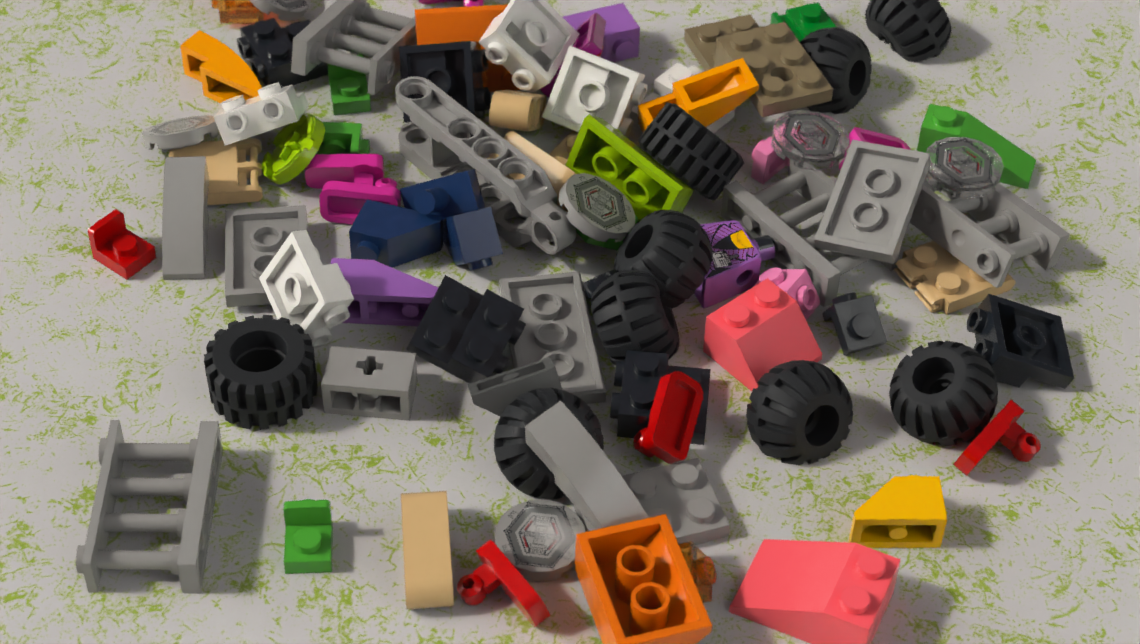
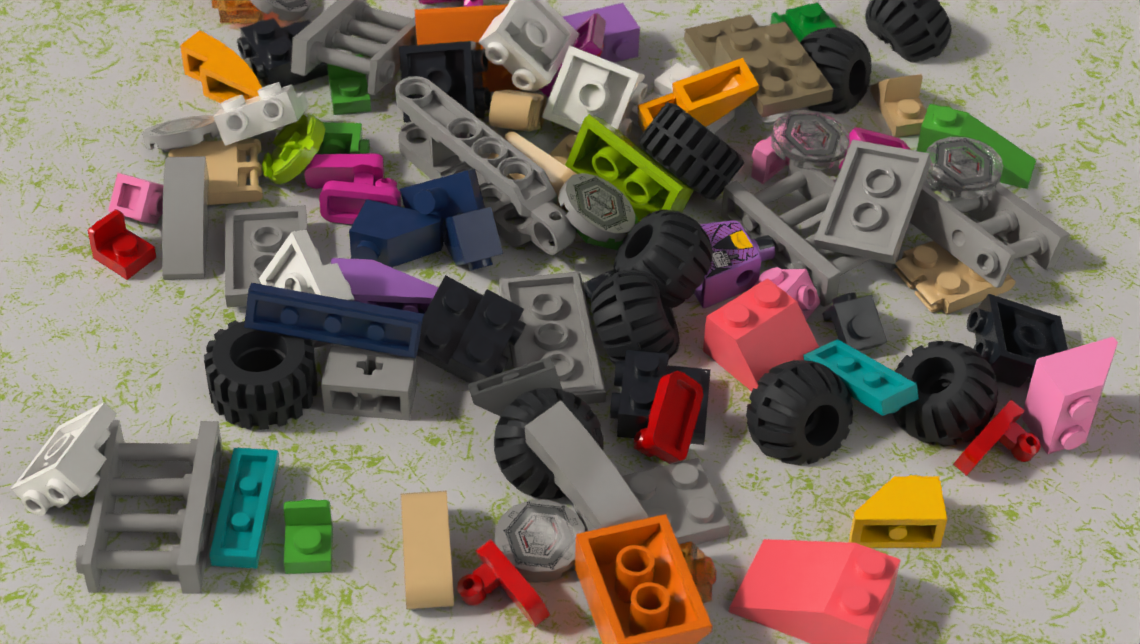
none -> white plate [11,402,117,516]
none -> bright pink bracket [108,173,163,224]
none -> teal plate [209,447,280,569]
none -> dark blue tile [244,283,424,359]
none -> teal plate [803,339,919,416]
none -> tan slope [870,74,927,138]
none -> bright pink slope [1021,337,1118,454]

